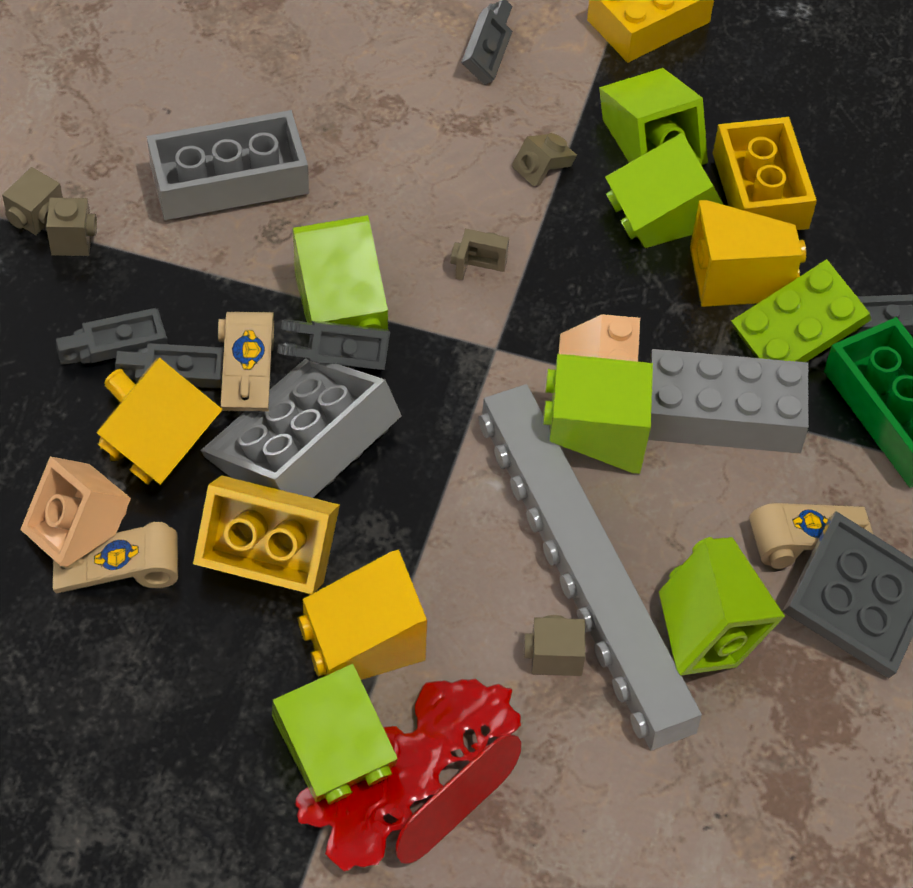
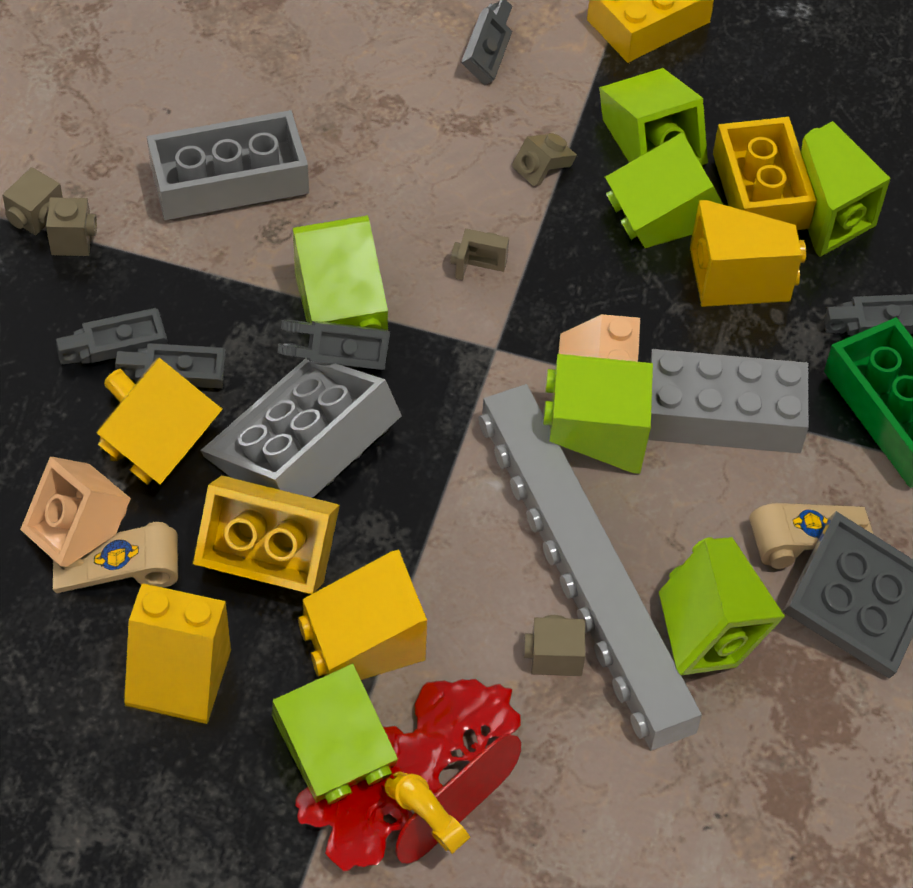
tan door [218,312,274,411] -> none
lime plate [731,259,871,362] -> none
none -> yellow slope [124,583,231,724]
none -> yellow piece [385,771,470,854]
none -> lime slope [801,121,891,257]

